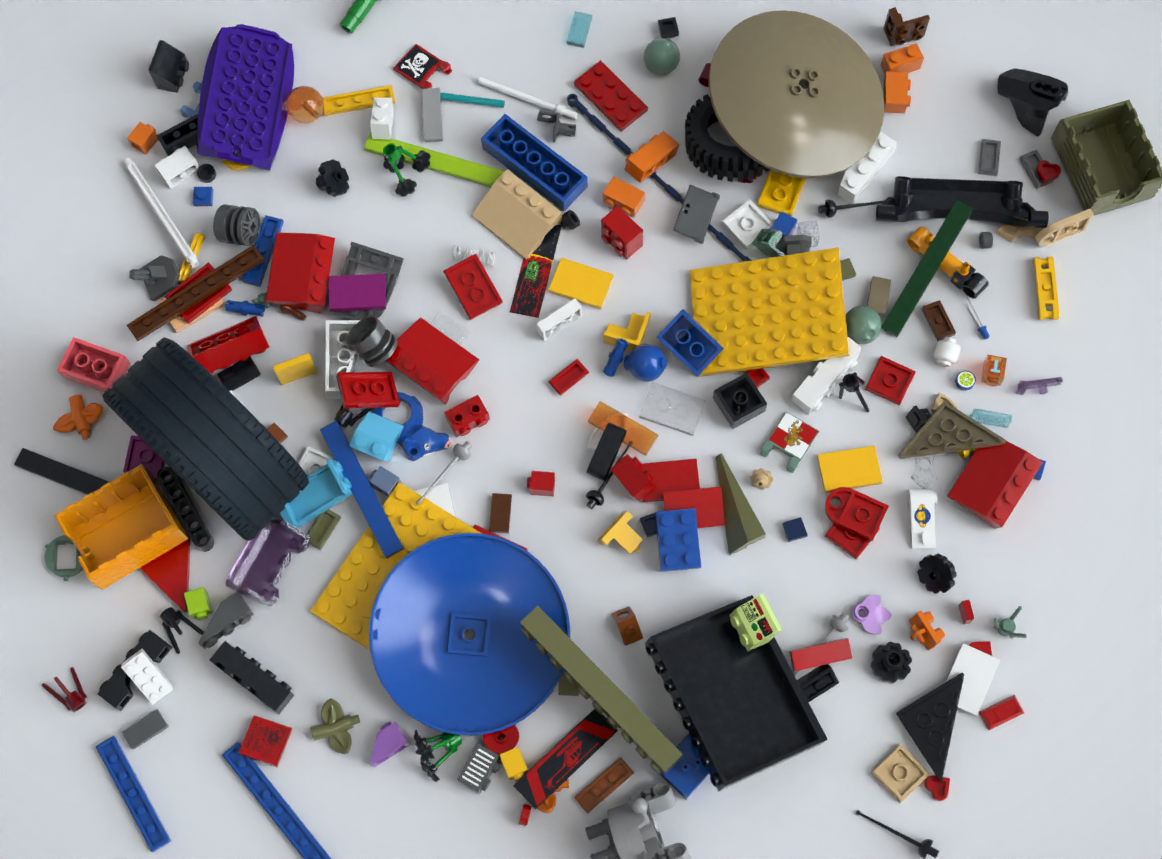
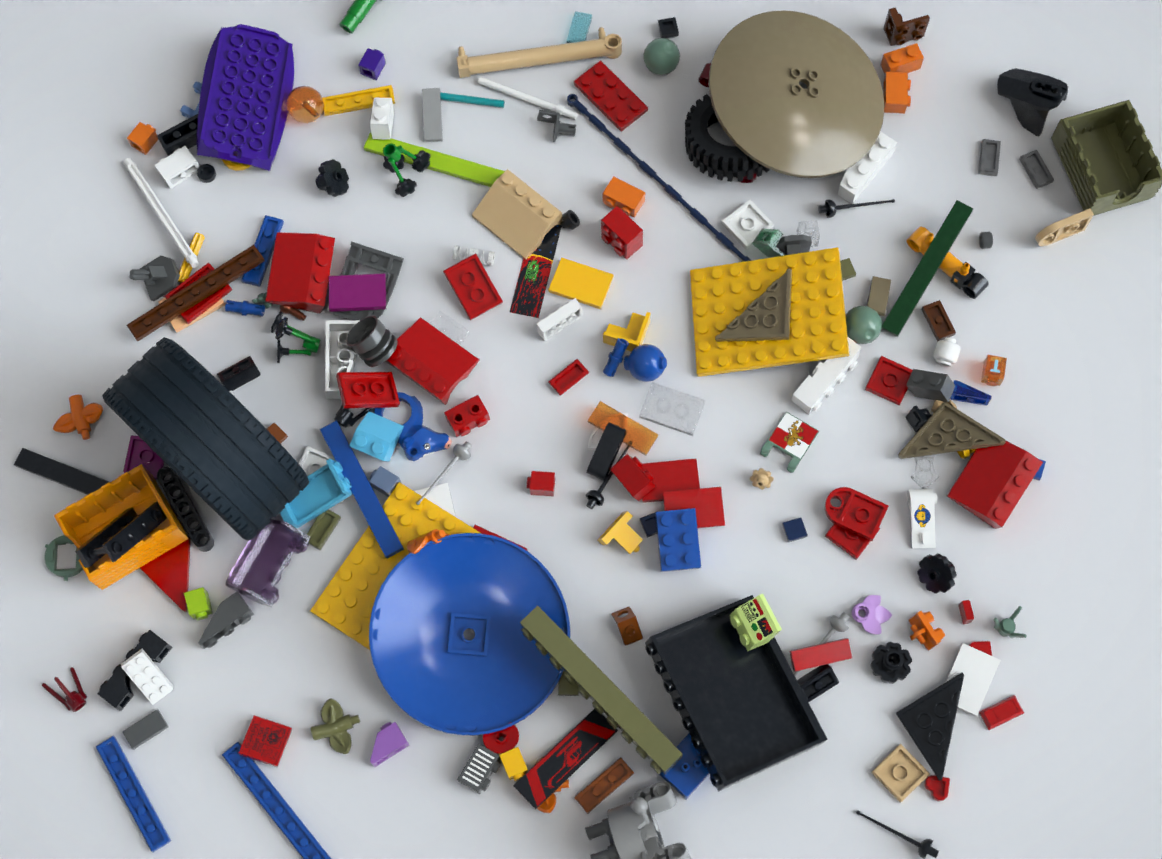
coral brick [57,337,130,393] -> none
black slope [148,40,189,93] -> none
black plant [160,607,204,654] -> none
red slope [187,316,269,374] -> none
blue plate [193,187,214,207] -> none
black wedge [210,641,294,714] -> none
dark grey wheel [213,204,261,246] -> none
yellow tile [273,353,318,385] -> none
flag [393,44,452,89] -> none
plant [414,730,462,782] -> none
blue brick [481,114,588,212] -> none
reddish brown tile [489,493,512,533] -> none
red tile [519,804,531,826] -> none
orange brick [624,131,680,183] -> none
blue slope [656,309,724,376] -> none
dark grey door [673,185,720,244] -> none
black brick [713,373,767,429] -> none
olive wedge [715,453,766,555] -> none
red tile [744,368,770,388] -> none
yellow tile [757,169,806,216] -> none
blue brick [770,212,798,241] -> none
yellow tile [817,446,883,493] -> none
black plant [838,372,870,412] -> none
black panel [876,176,1049,228] -> none
tile [955,371,976,391] -> none
piece [967,296,990,339] -> none
clear light blue tile [970,409,1012,428] -> none
tan tile [996,224,1044,243] -> none
clear purple piece [1015,377,1063,395] -> none
yellow plate [1032,257,1059,320] -> none
red tile [1036,160,1061,184] -> none
none -> black fence [75,502,167,568]
none -> plant [271,311,320,363]
none -> dark purple brick [358,48,386,80]
none -> orange plant [407,529,449,554]
none -> tan piece [457,27,622,78]
none -> dark tan tile [715,269,792,342]
none -> dark grey brick [907,369,955,402]
none -> clear blue slope [950,380,991,406]

